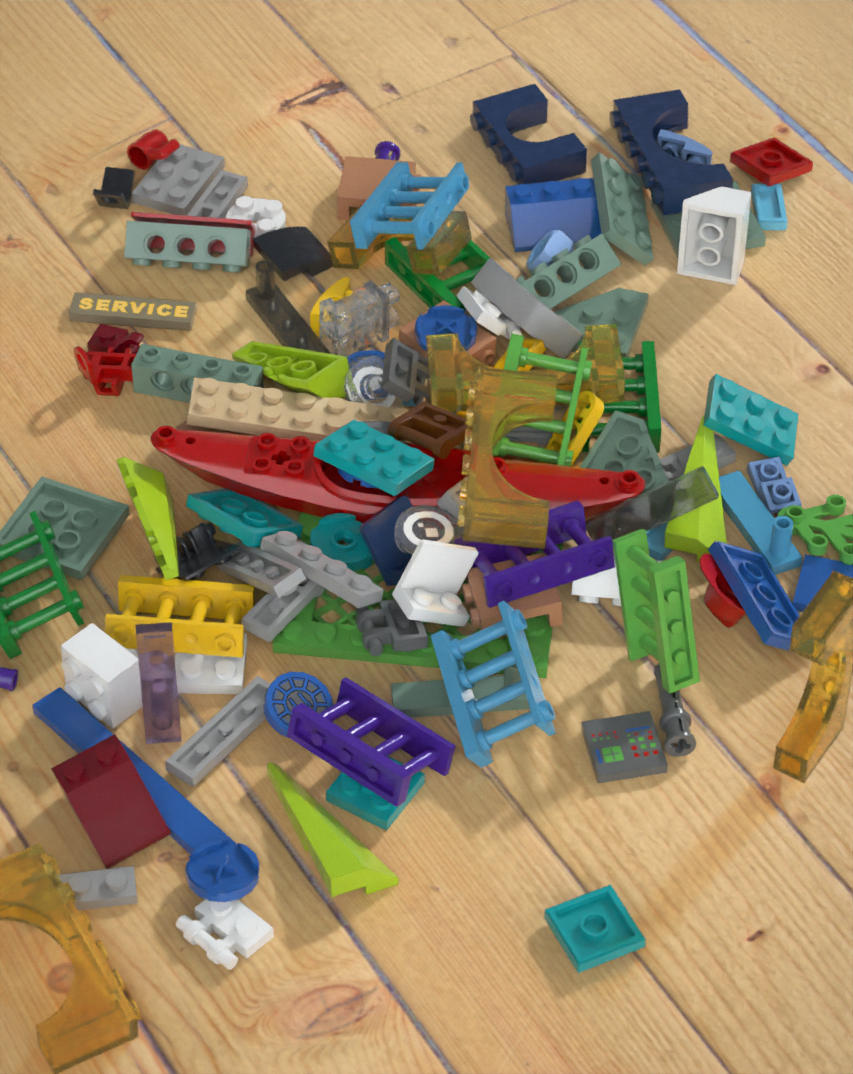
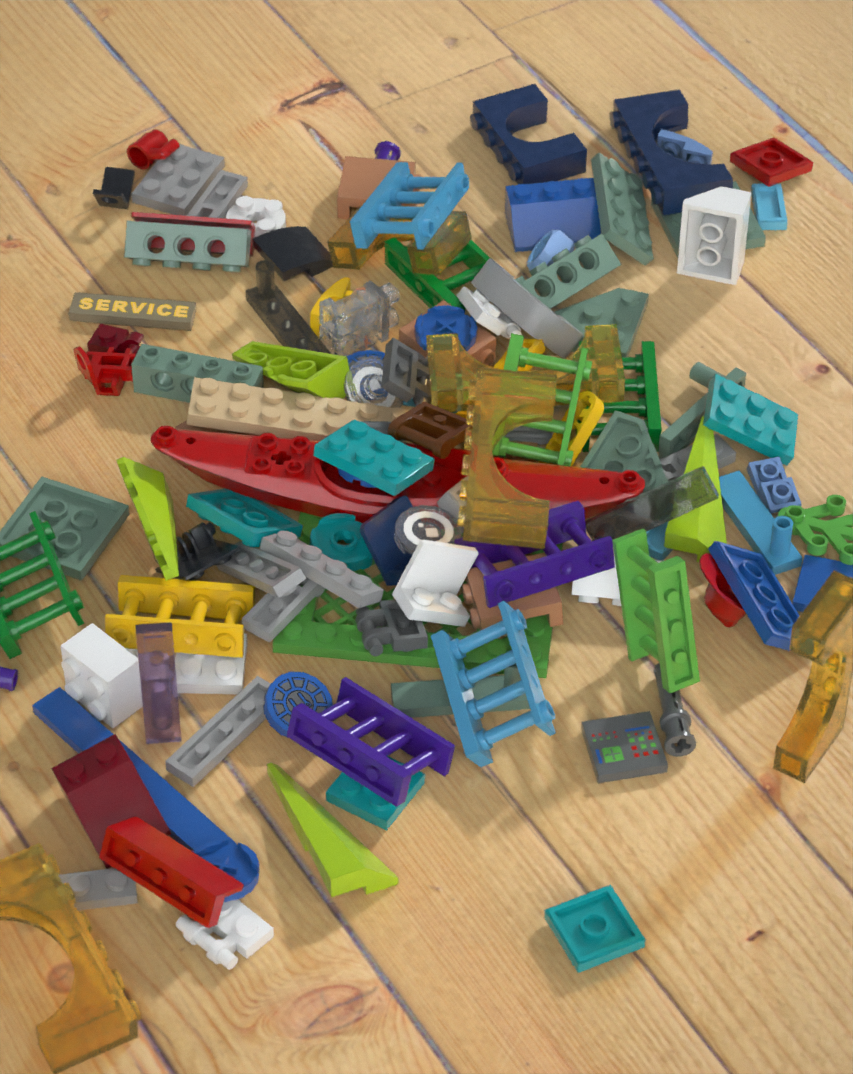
none -> red panel [99,817,244,929]
none -> sand green piece [658,362,746,459]

